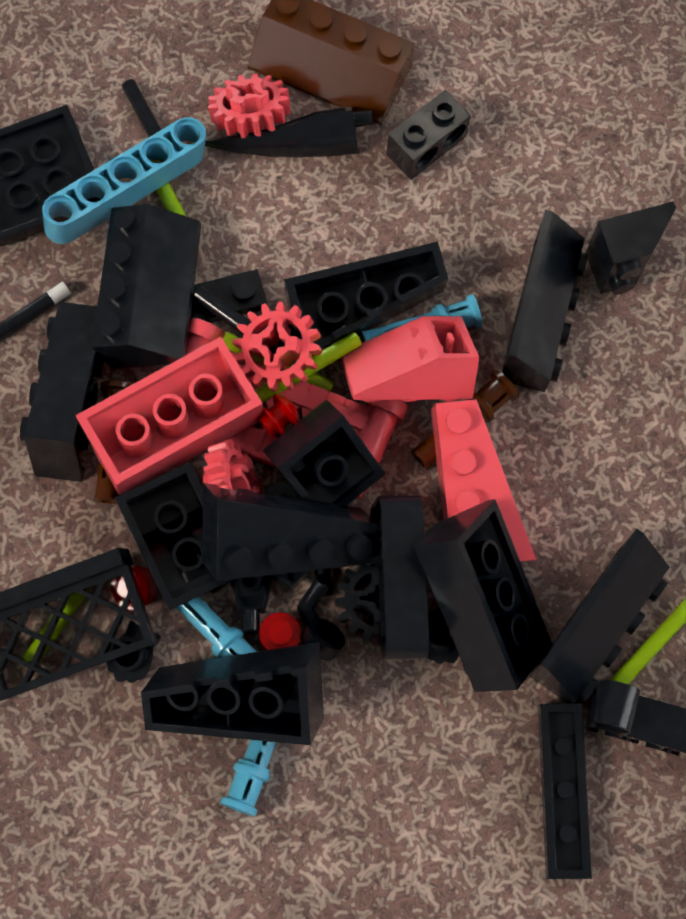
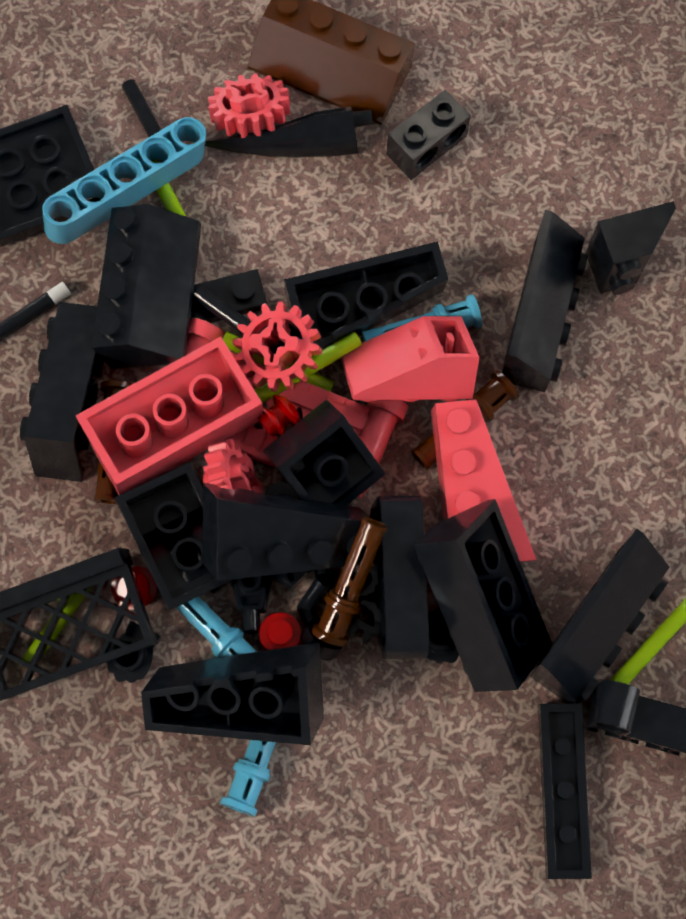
none -> reddish brown pin [312,517,388,647]

